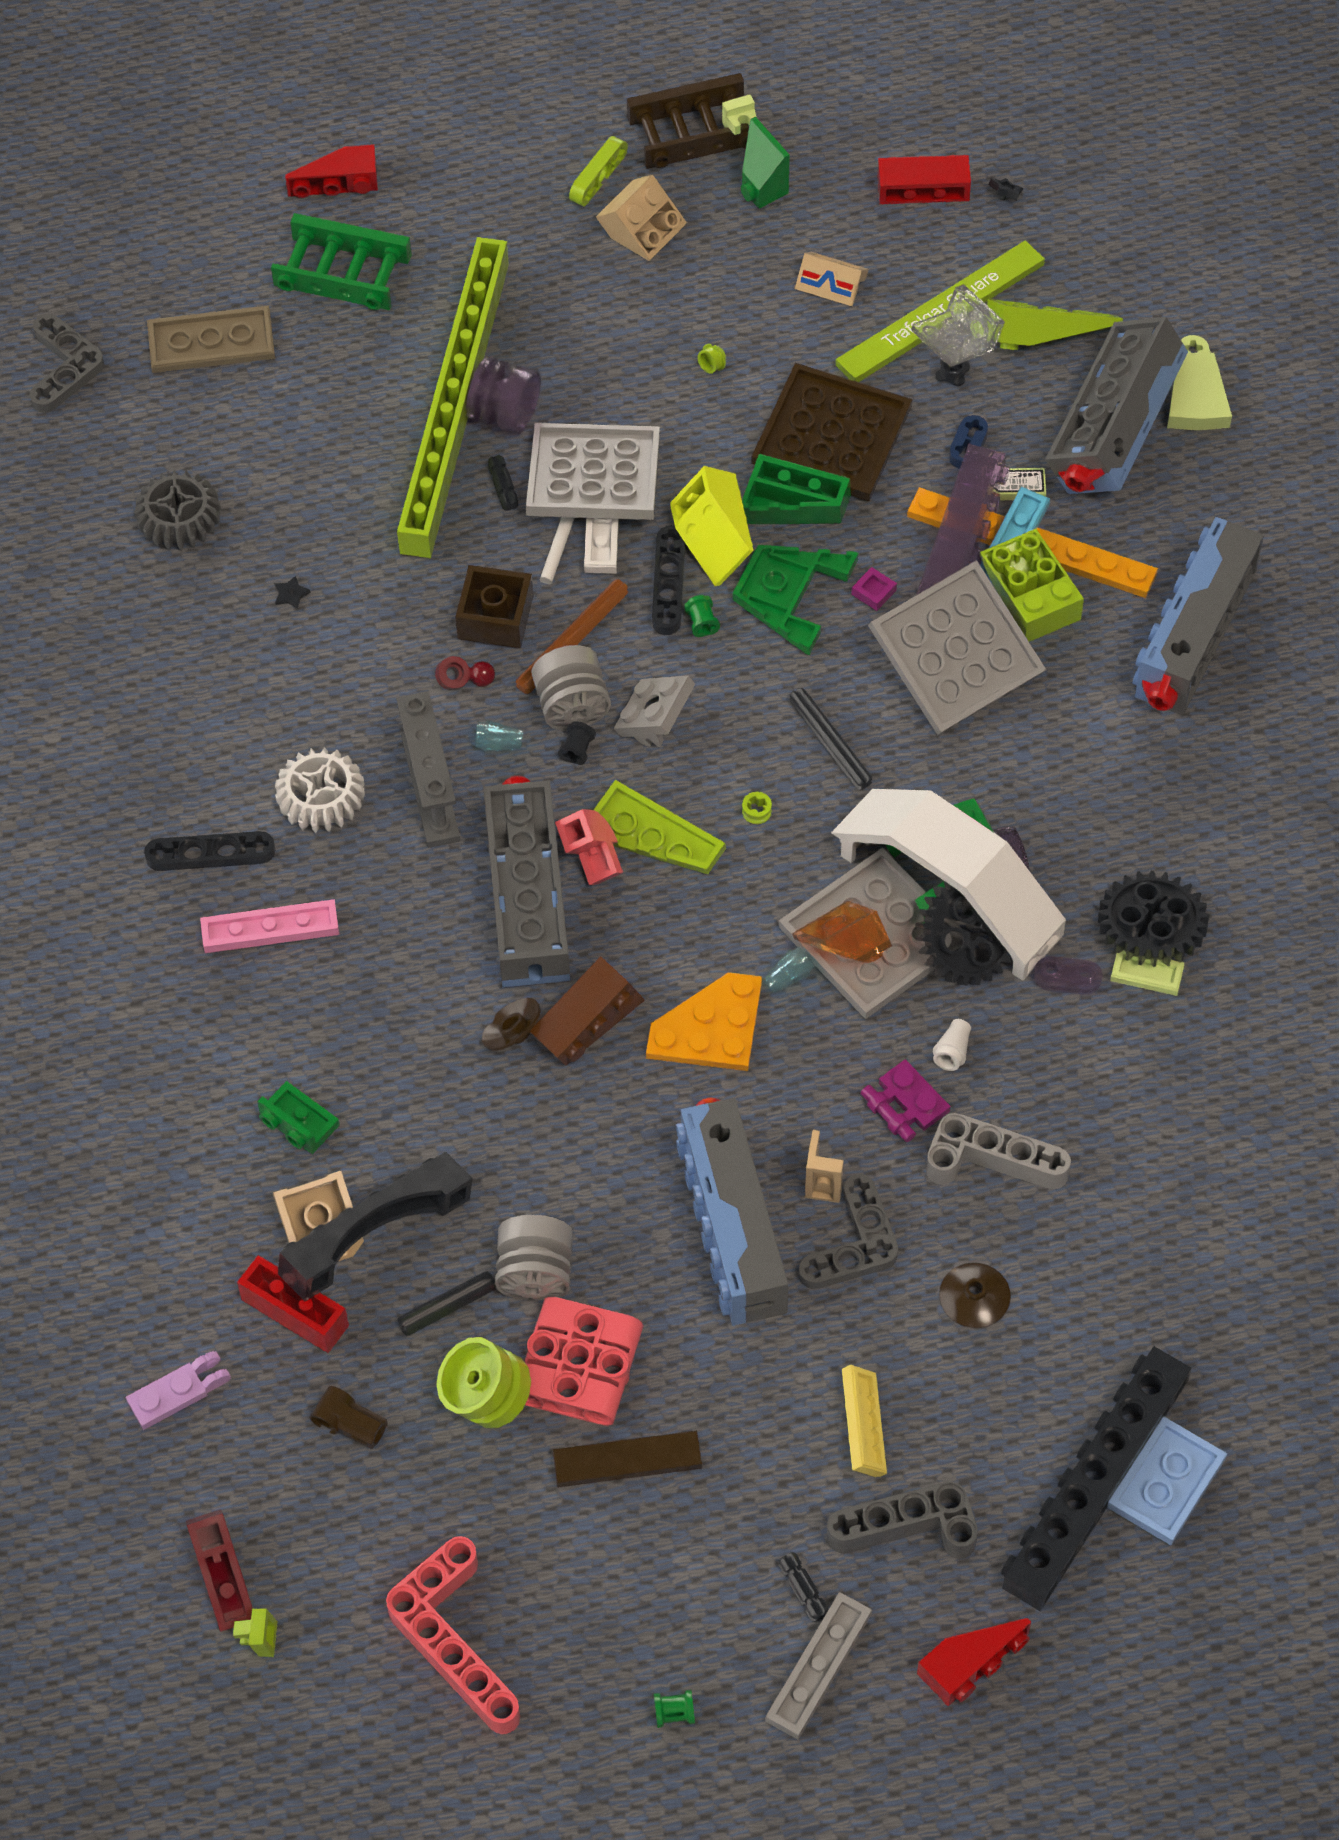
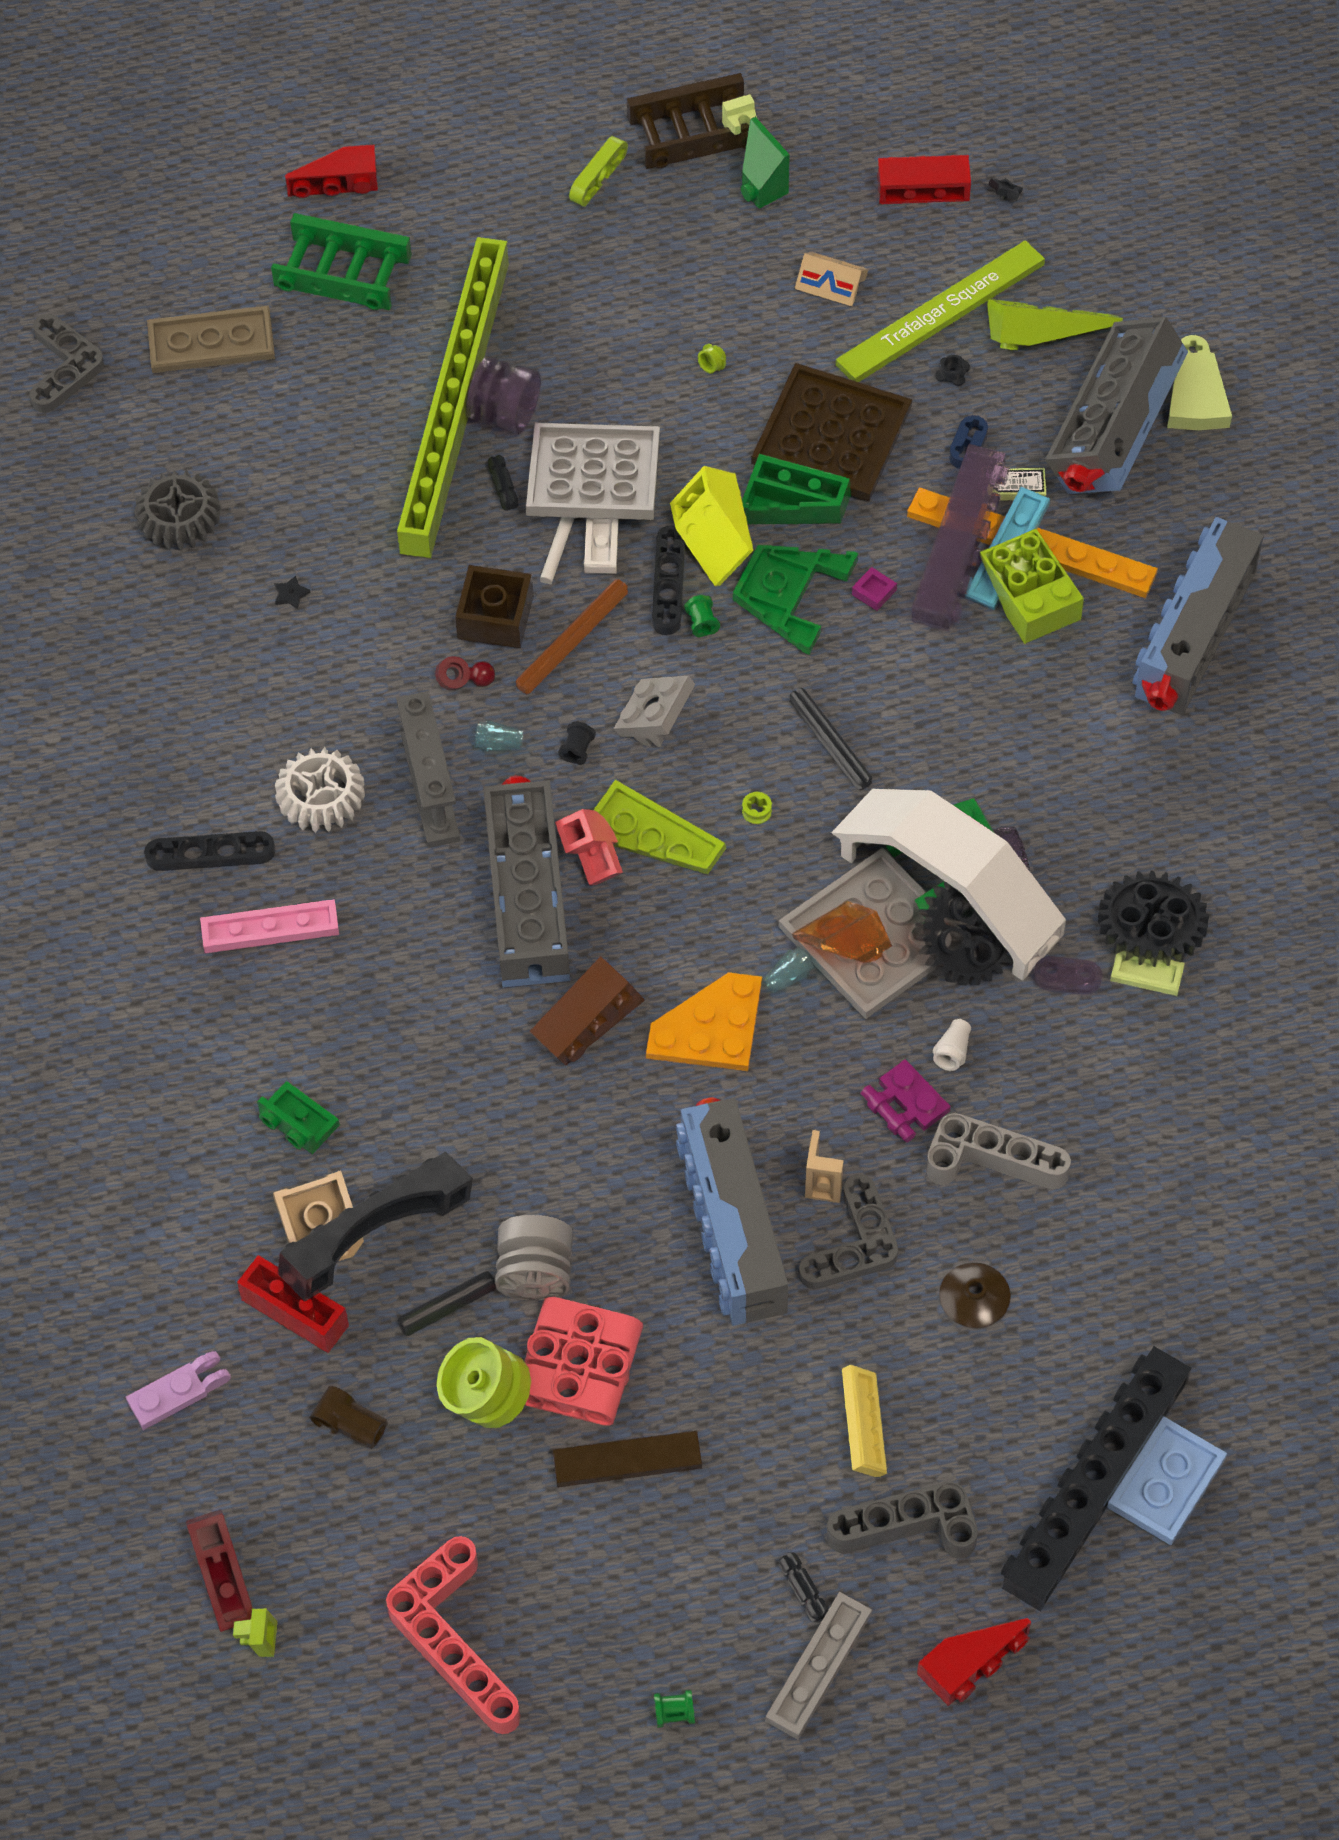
dark brown dish [482,998,541,1051] -> none
light grey wheel [531,645,611,731] -> none
tan slope [596,175,687,261] -> none
light grey plate [868,560,1046,735] -> none
clear bracket [911,284,1005,366] -> none

